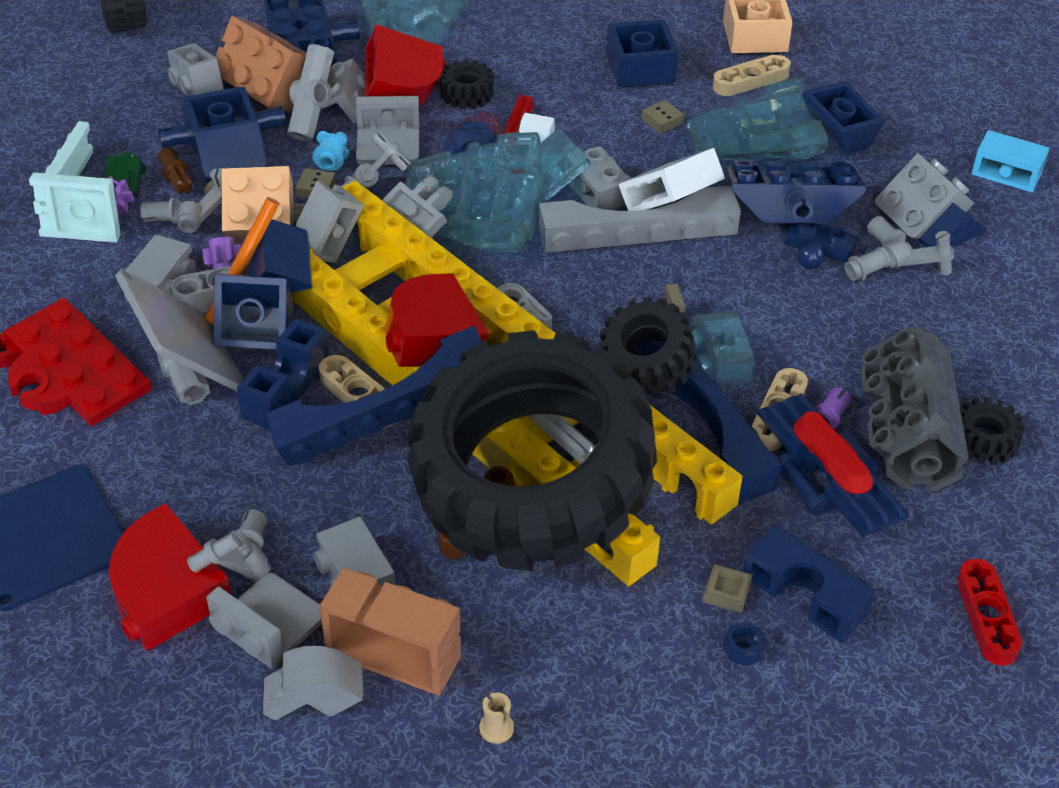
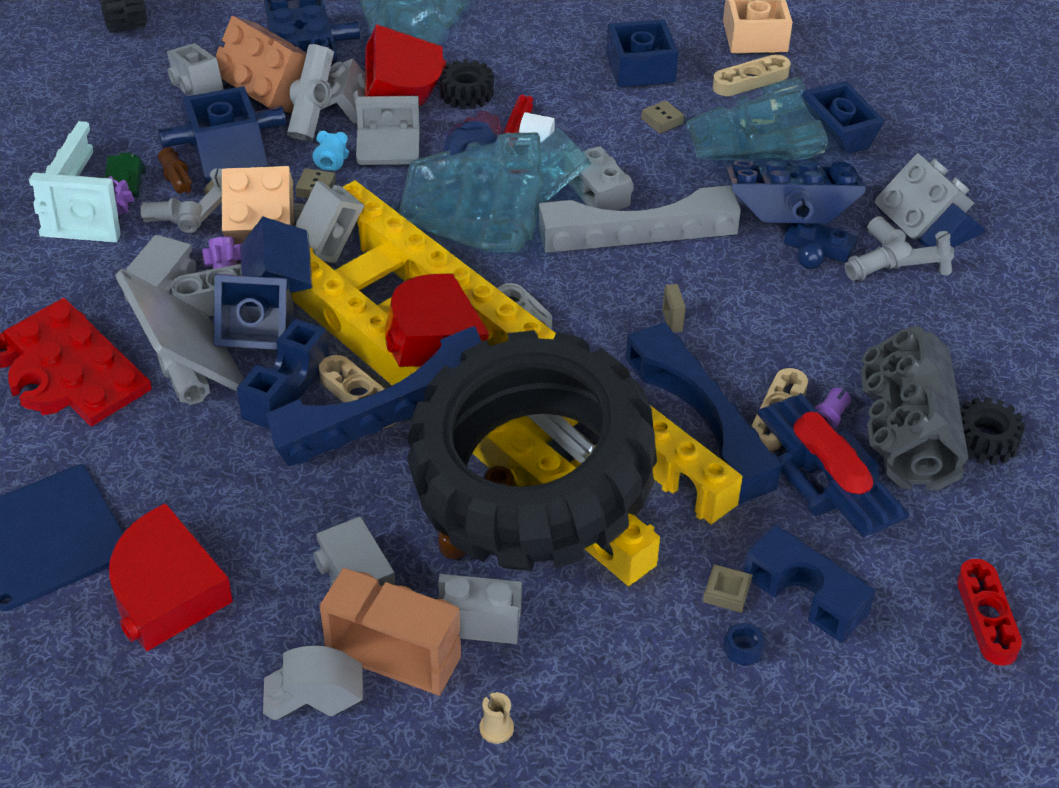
light grey pin [187,509,271,582] -> none
orange bar [205,197,280,324] -> none
light grey bracket [206,573,322,670] -> none
light grey pin [341,129,412,190] -> none
light grey hinge [382,176,453,238] -> none
black tyre [599,297,697,399] -> none
white brick [619,148,725,211] -> none
clear light blue brick [692,311,755,387] -> none
medium azure brick [971,130,1050,193] -> none
none -> light grey brick [438,574,522,644]

